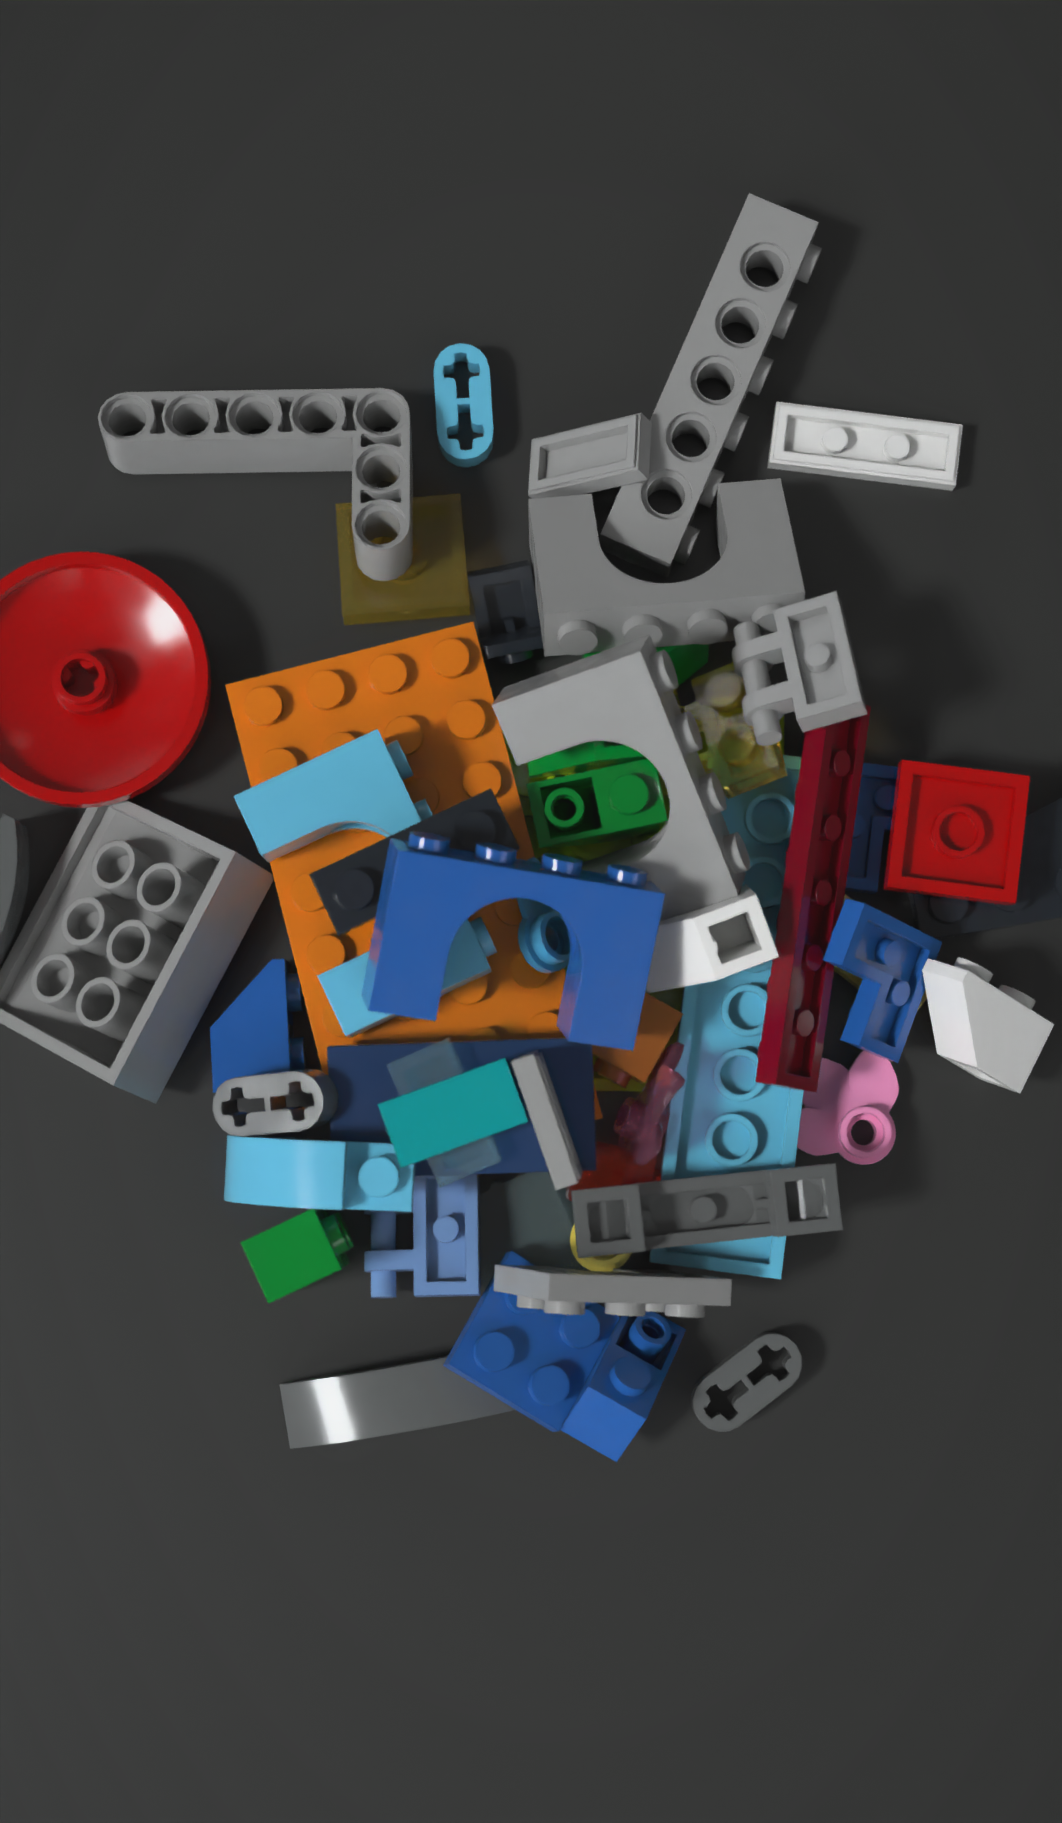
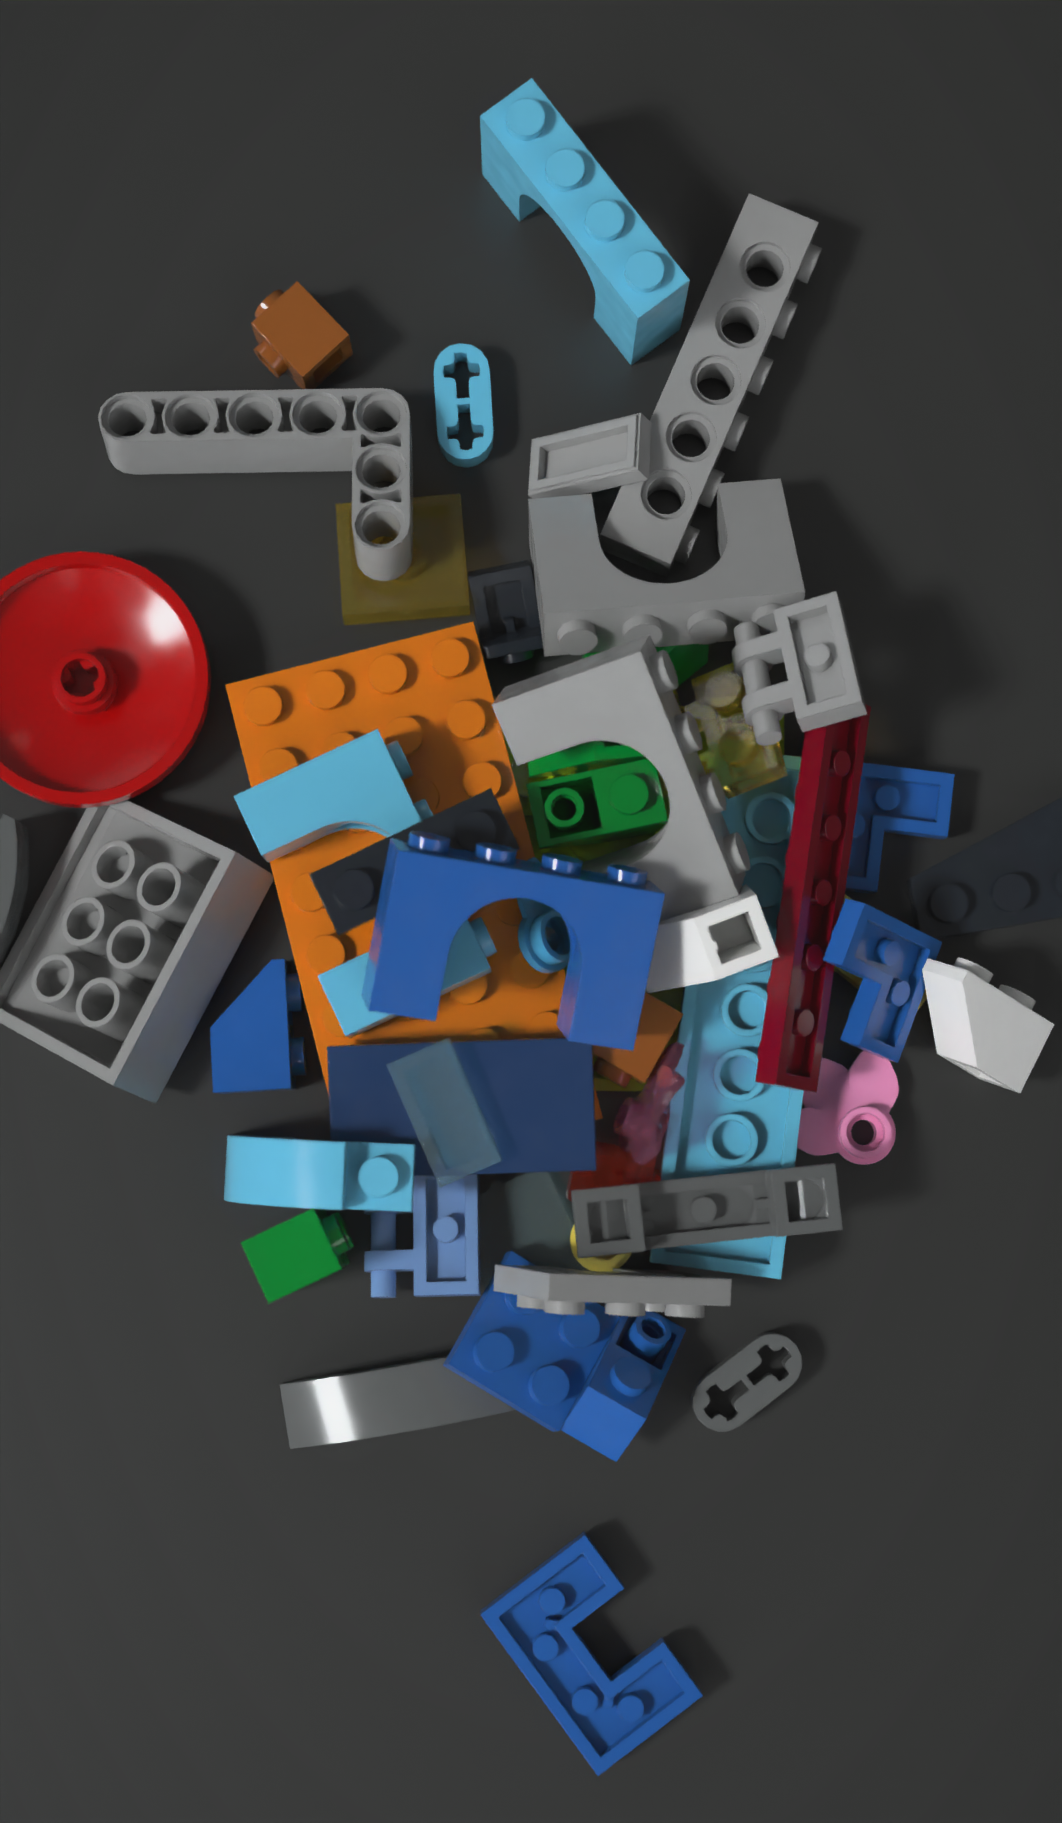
beam [213,1069,338,1136] -> none
teal tile [378,1057,528,1168] -> none
light grey tile [511,1050,583,1190] -> none
white tile [767,402,963,491] -> none
red plate [884,759,1030,906] -> none
none -> dark orange brick [251,281,353,389]
none -> medium azure arch [480,78,690,366]
none -> blue plate [480,1531,703,1776]

